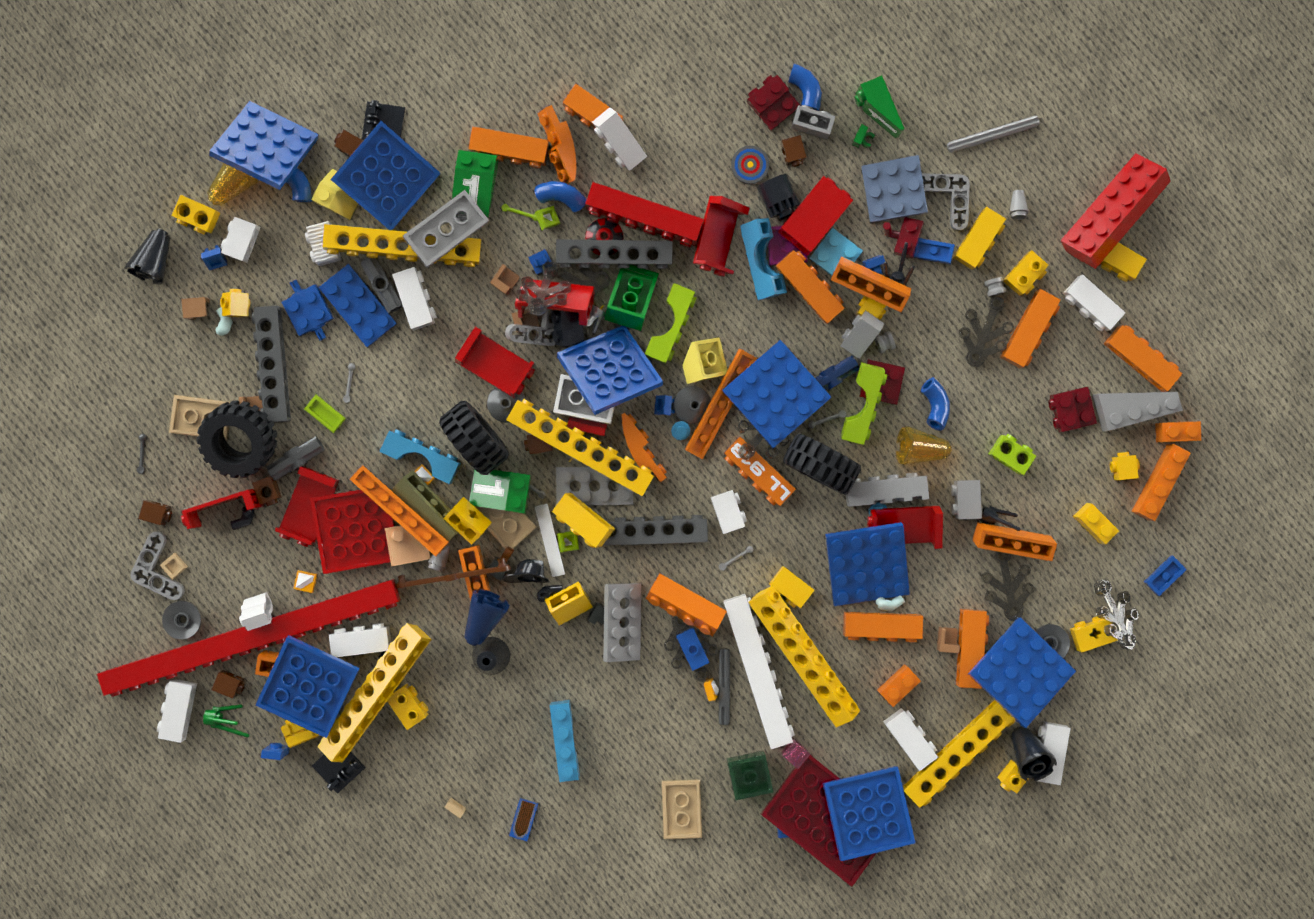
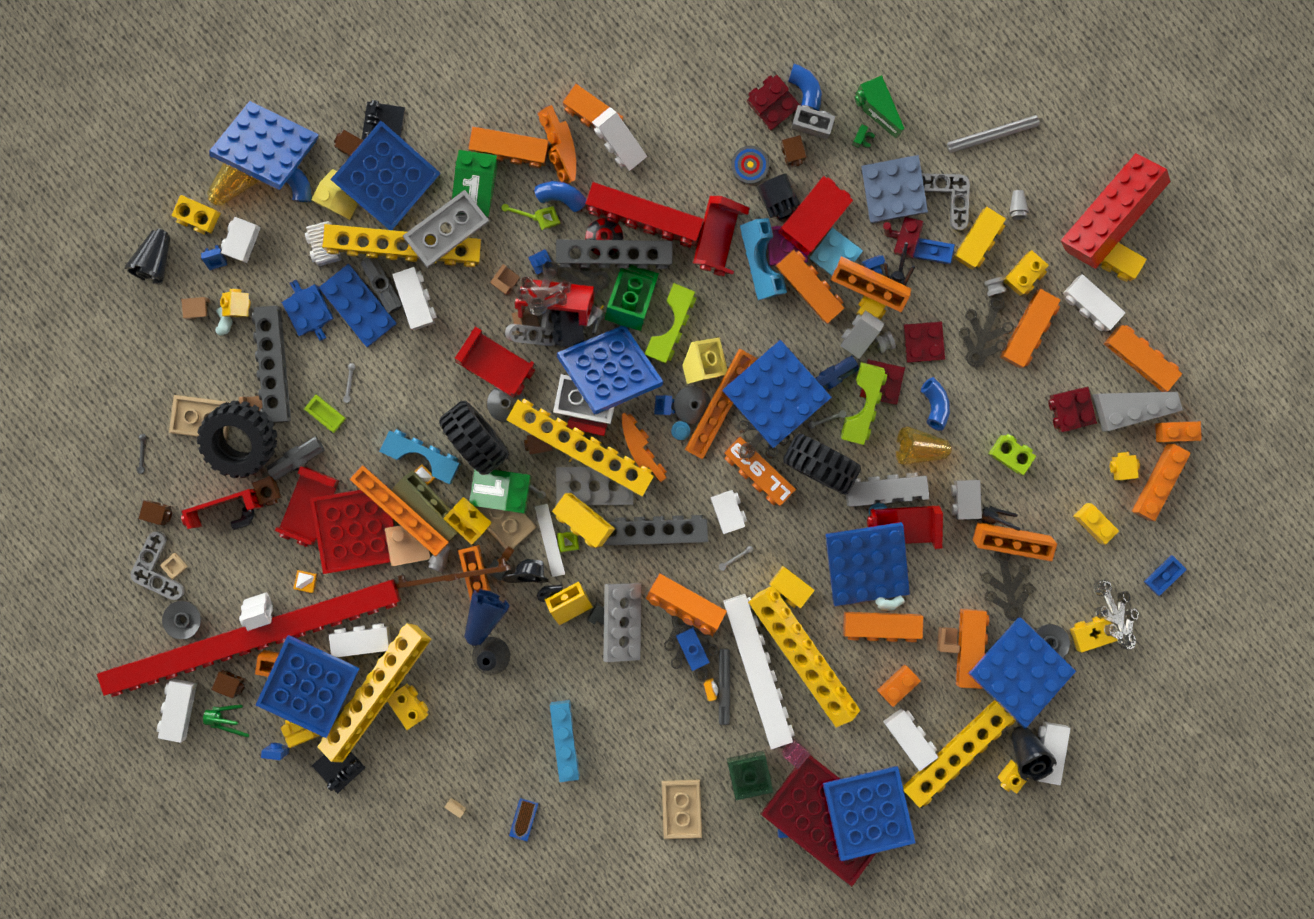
none -> dark red plate [903,321,945,363]

